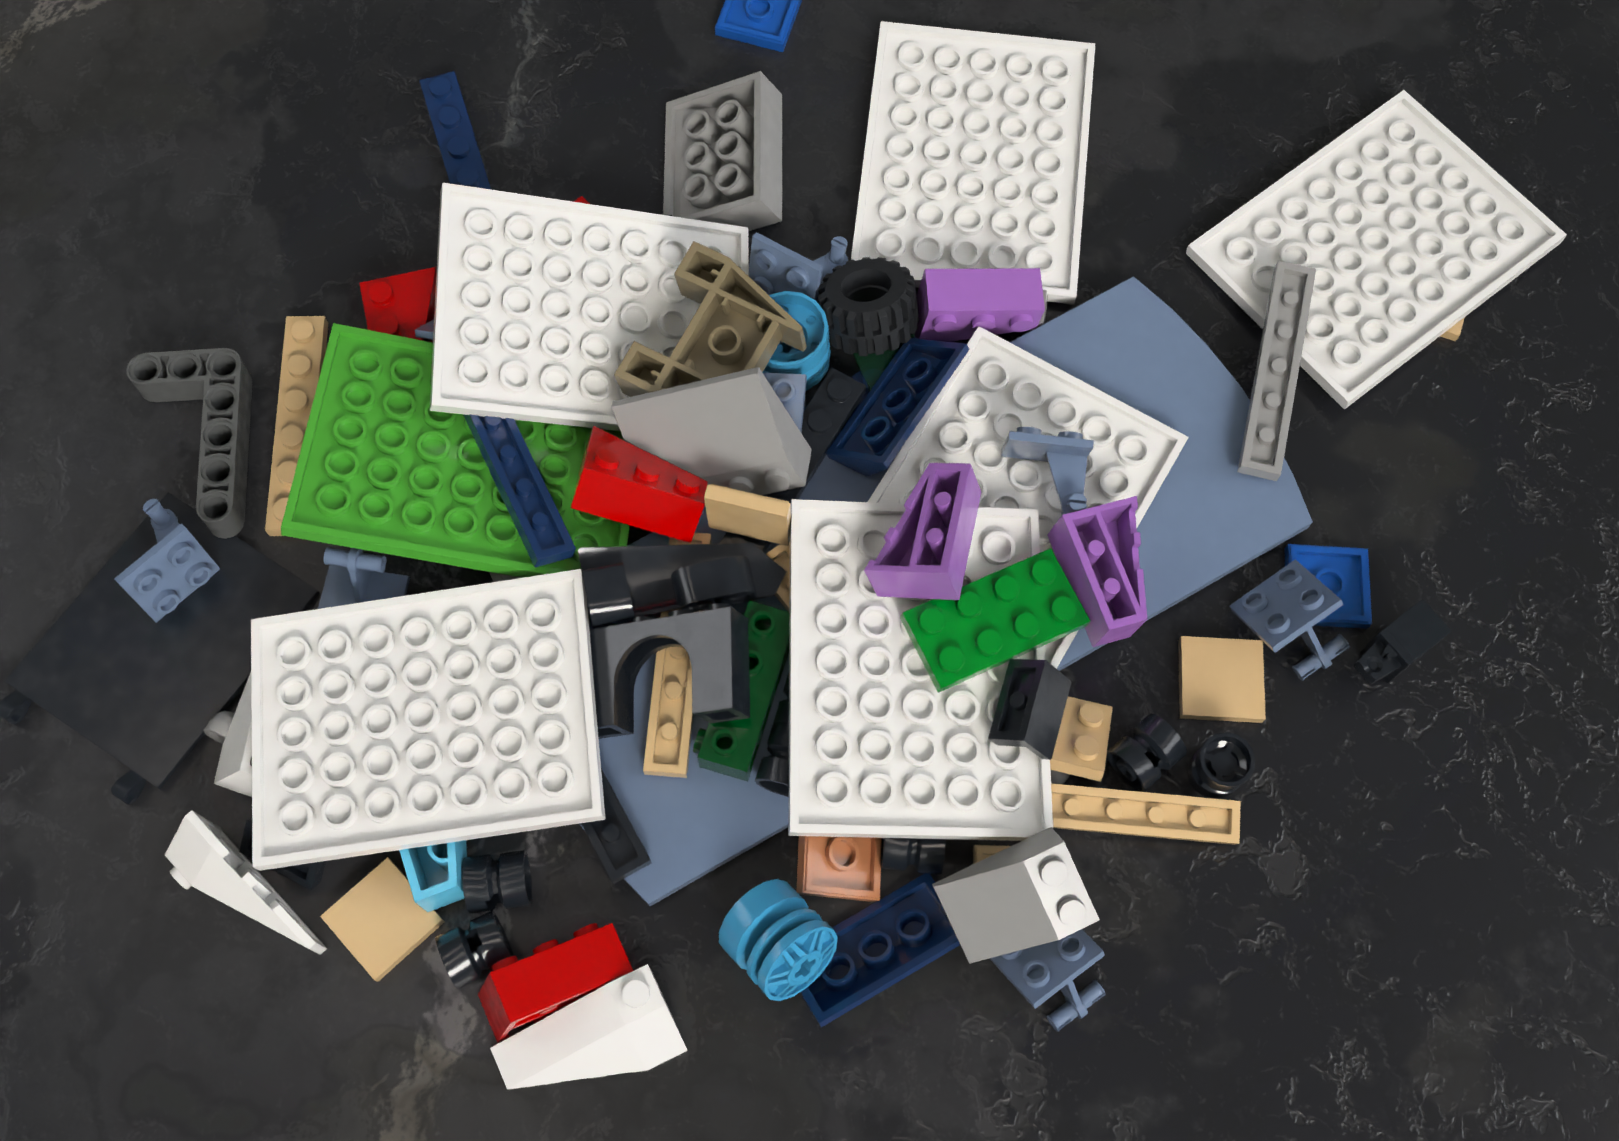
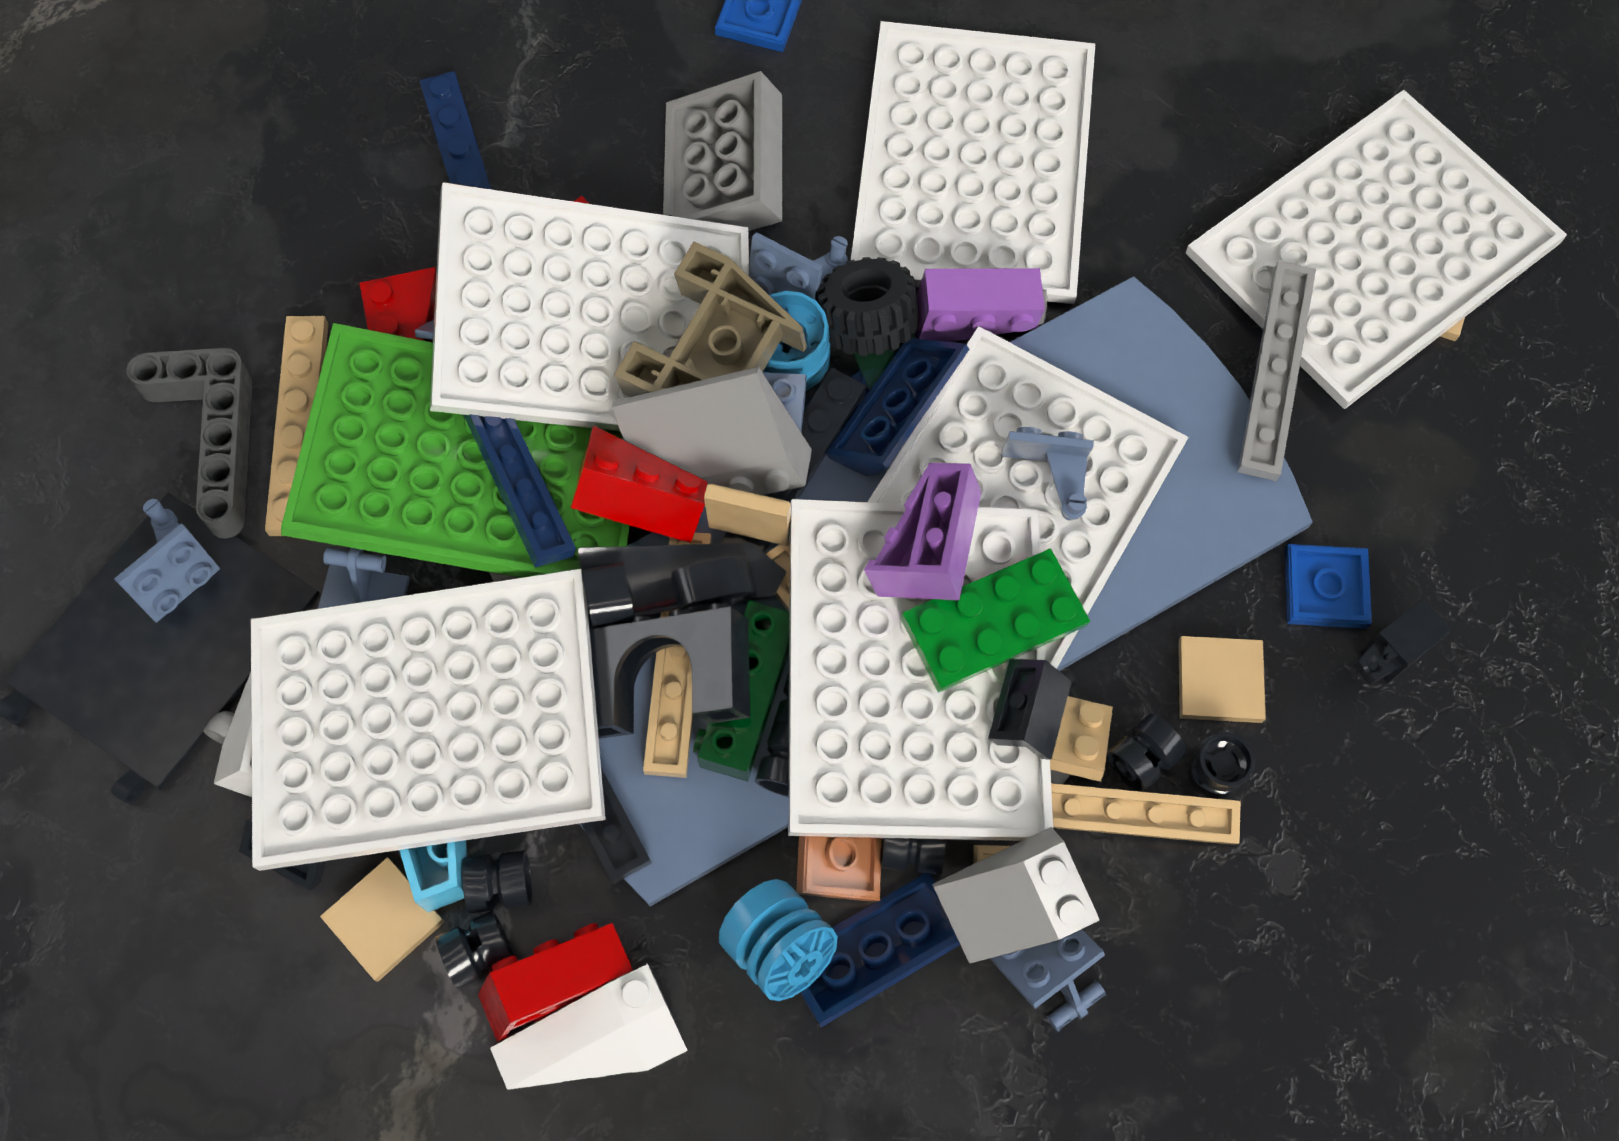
white wedge [165,810,327,955] -> none
medium lavender wedge [1047,496,1147,647] -> none
sand blue plate [1230,559,1350,681] -> none

